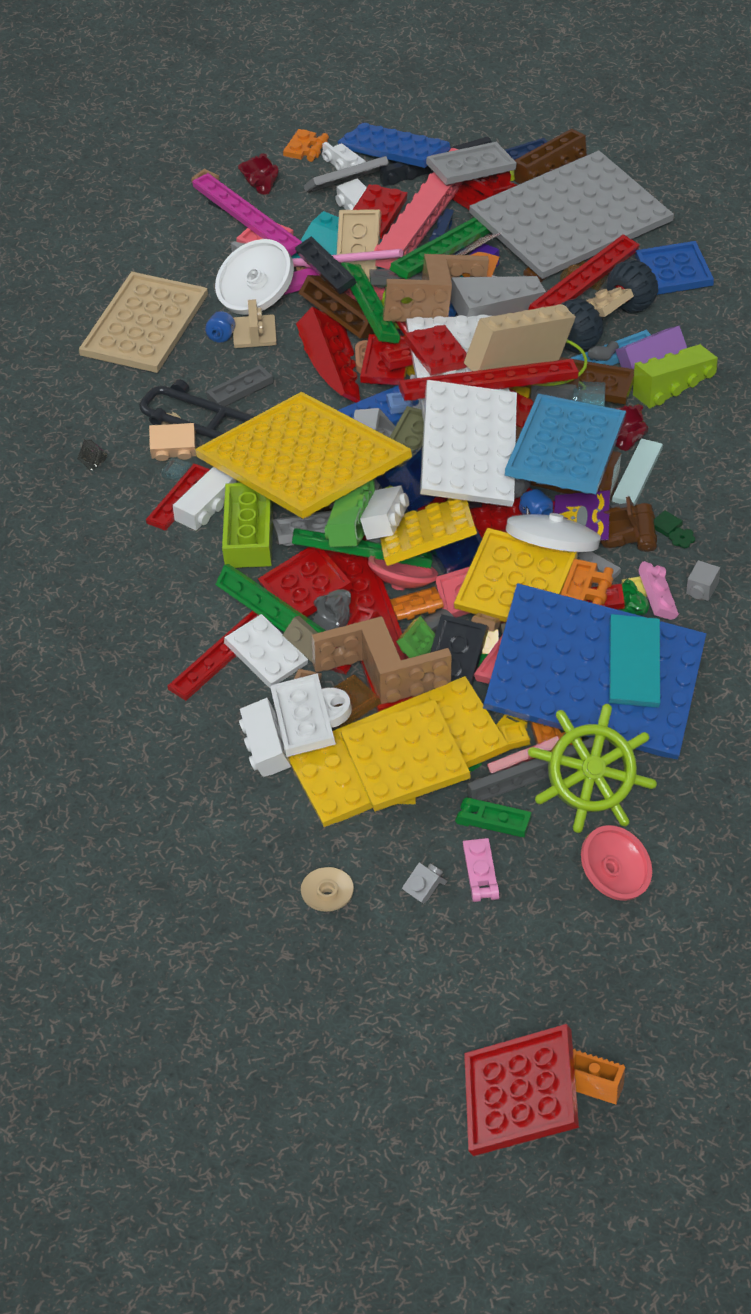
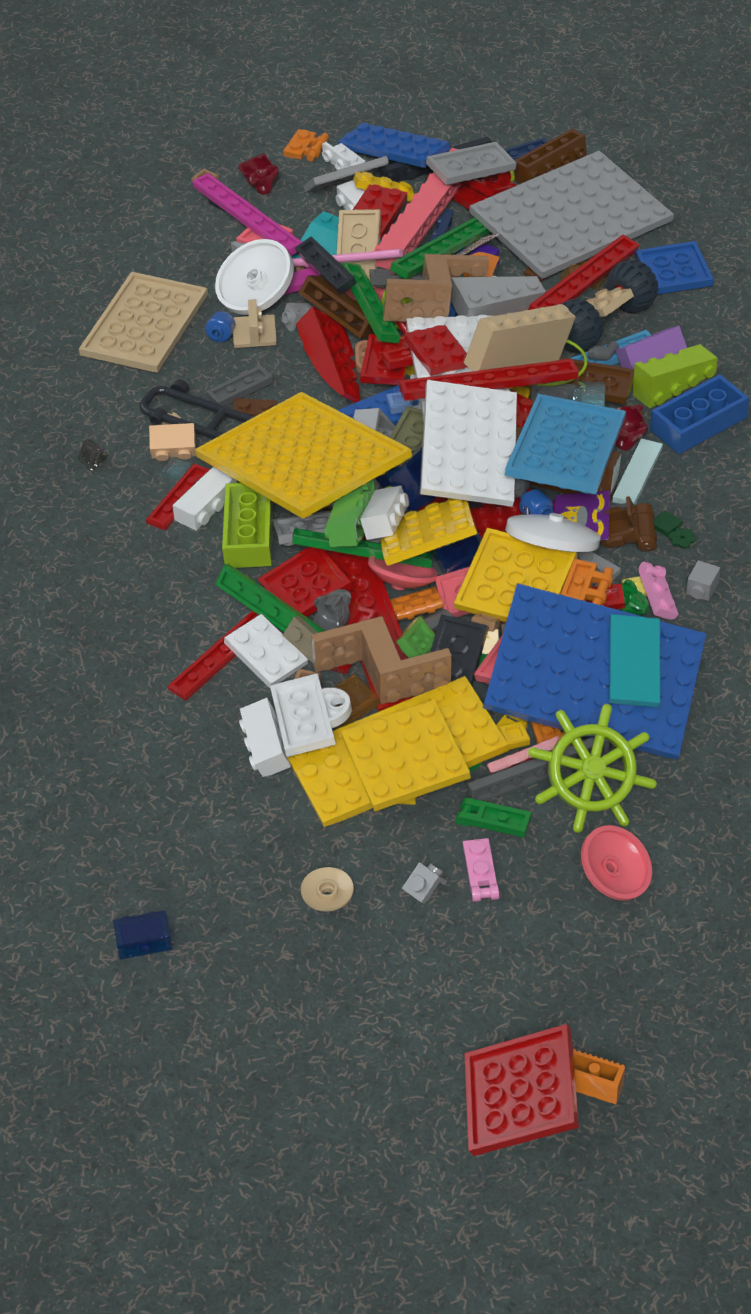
none -> clear blue brick [113,910,172,960]
none -> reddish brown plate [232,398,278,416]
none -> light grey bracket [281,303,311,332]
none -> yellow plate [353,172,414,202]
none -> blue brick [650,374,749,454]

